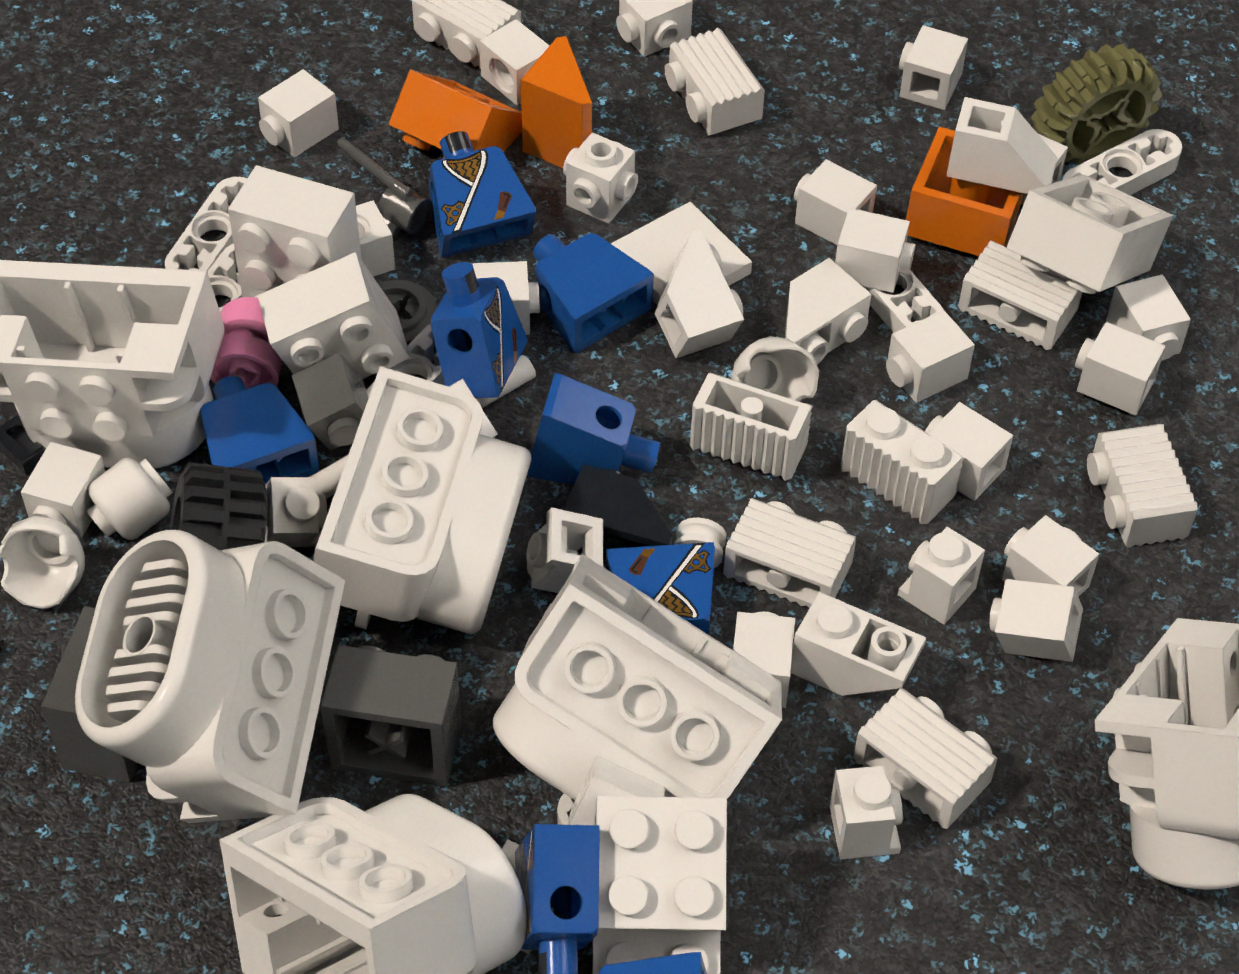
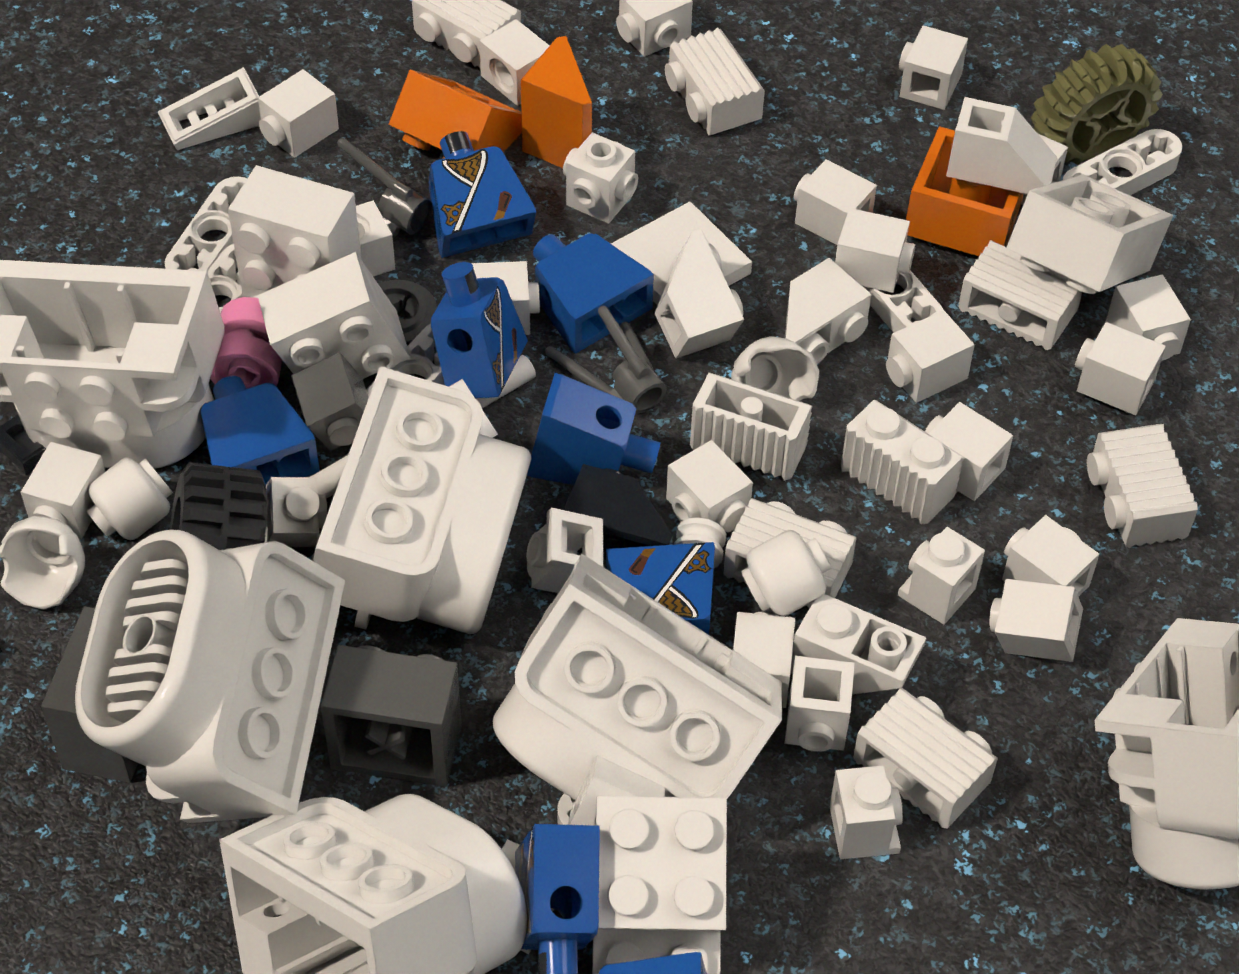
none -> white slope [158,67,261,150]
none -> dark grey plant [545,306,667,414]
none -> white brick [666,440,753,532]
none -> white head [741,530,832,616]
none -> white brick [785,656,855,751]

